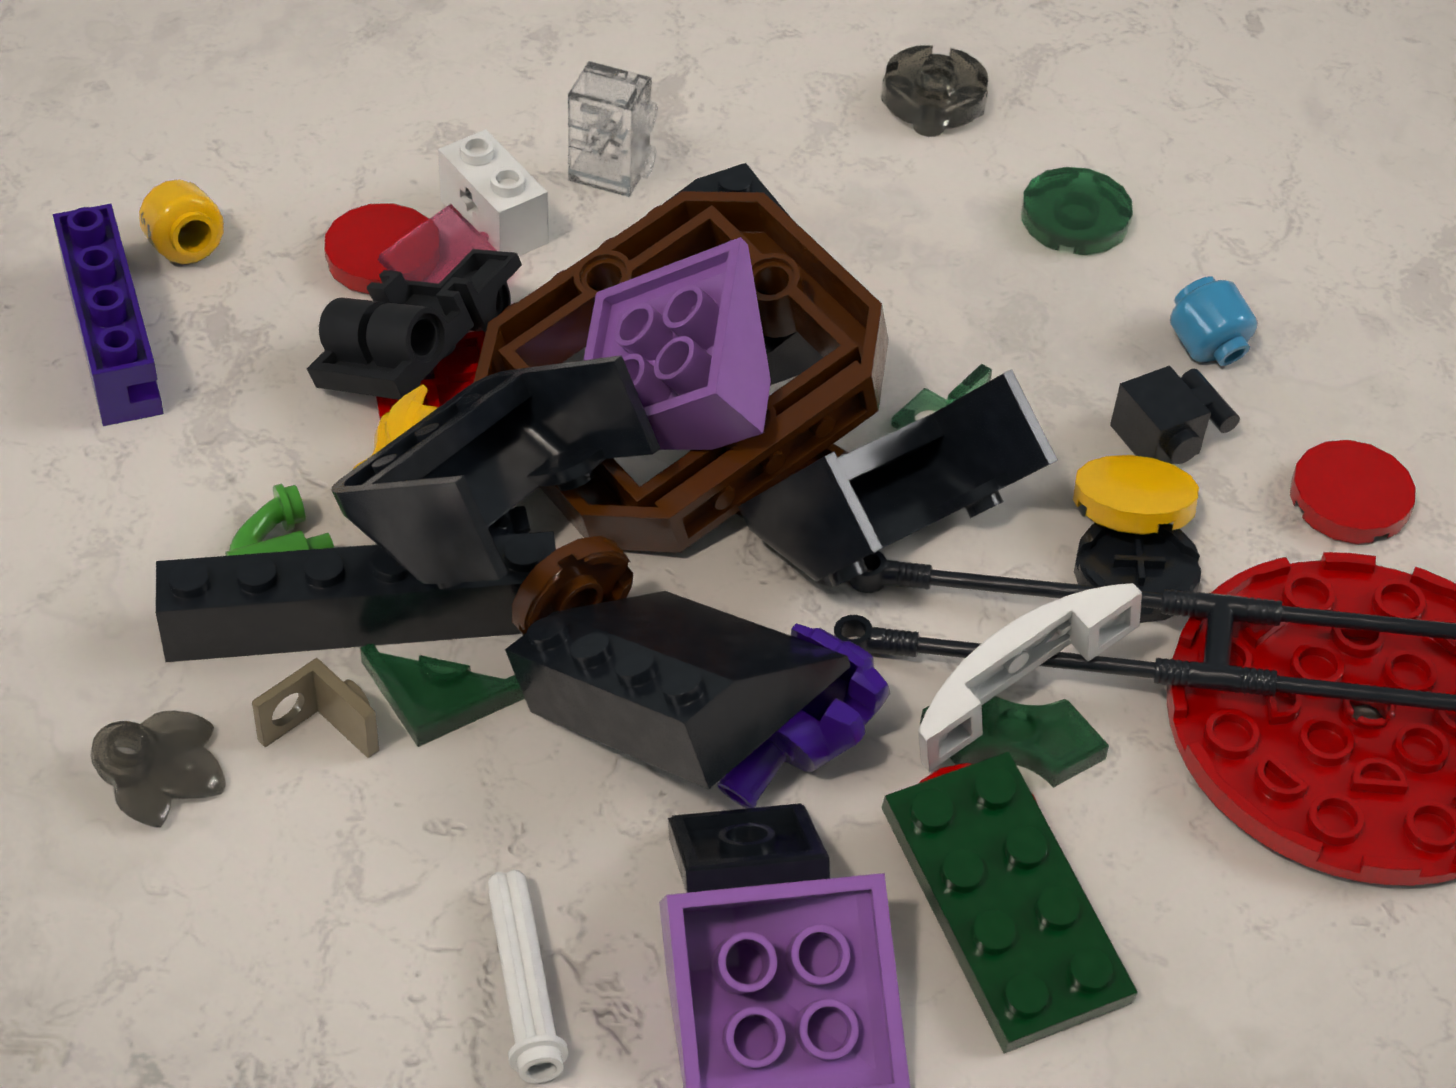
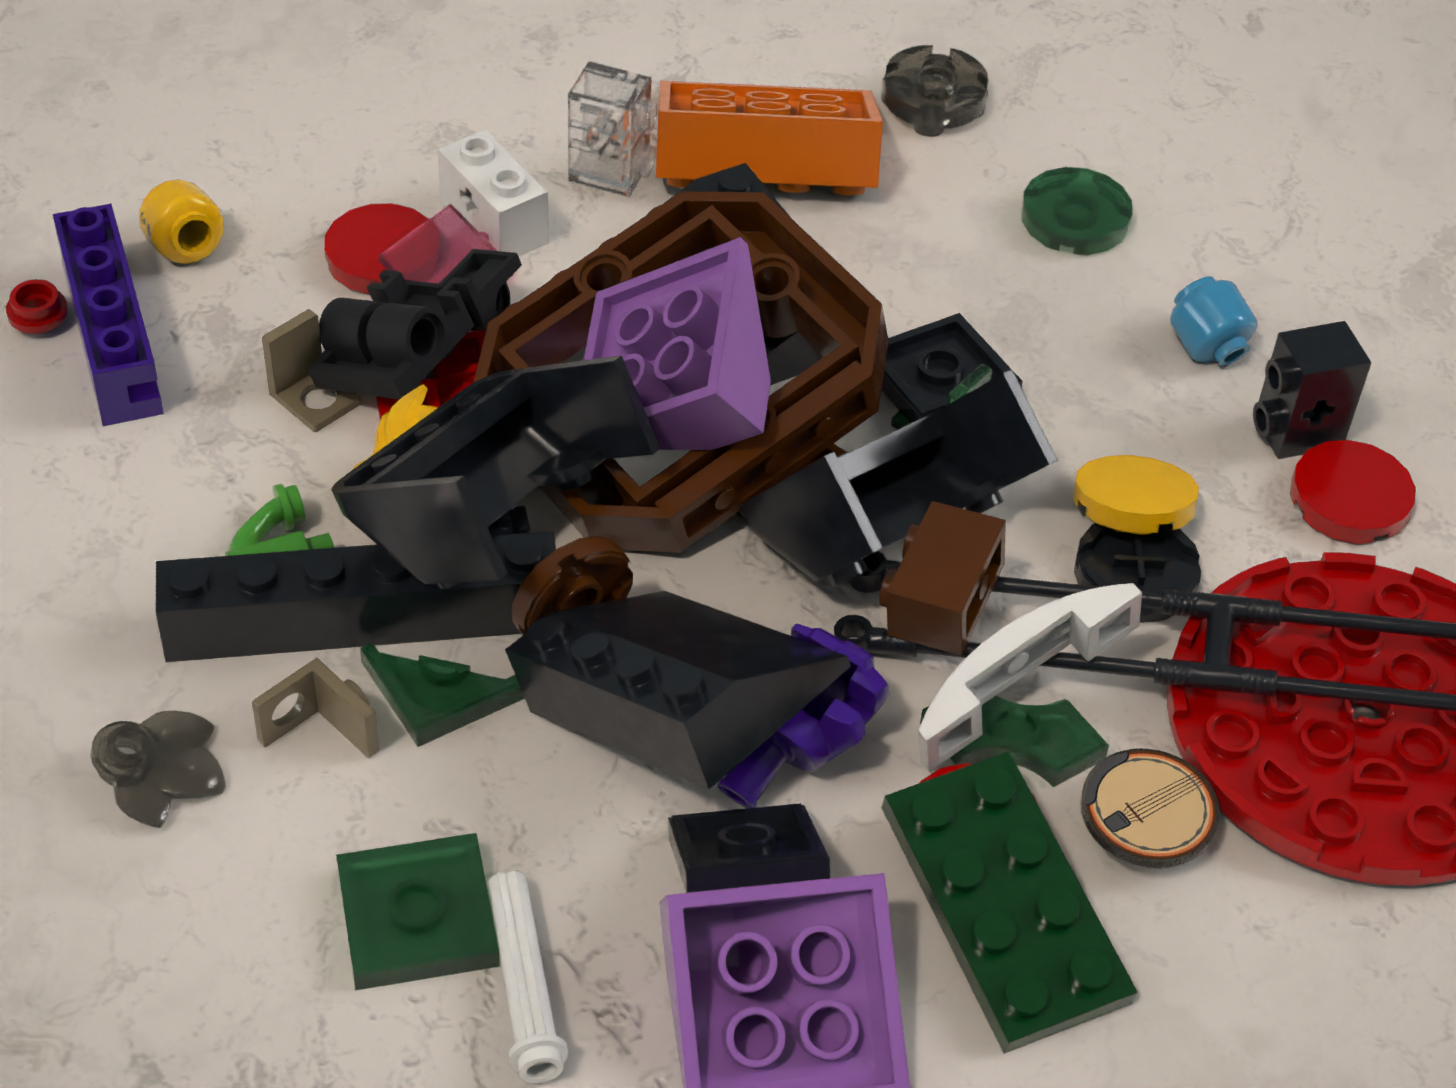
black brick [1110,365,1240,464] -> none
none -> red plate [6,279,68,334]
none -> dark tan bracket [262,309,361,432]
none -> clear green tile [336,833,500,991]
none -> orange slope [656,80,883,195]
none -> reddish brown brick [879,501,1006,656]
none -> black tile [882,313,1023,424]
none -> piece [1080,748,1220,868]
none -> black brick [1253,321,1372,459]

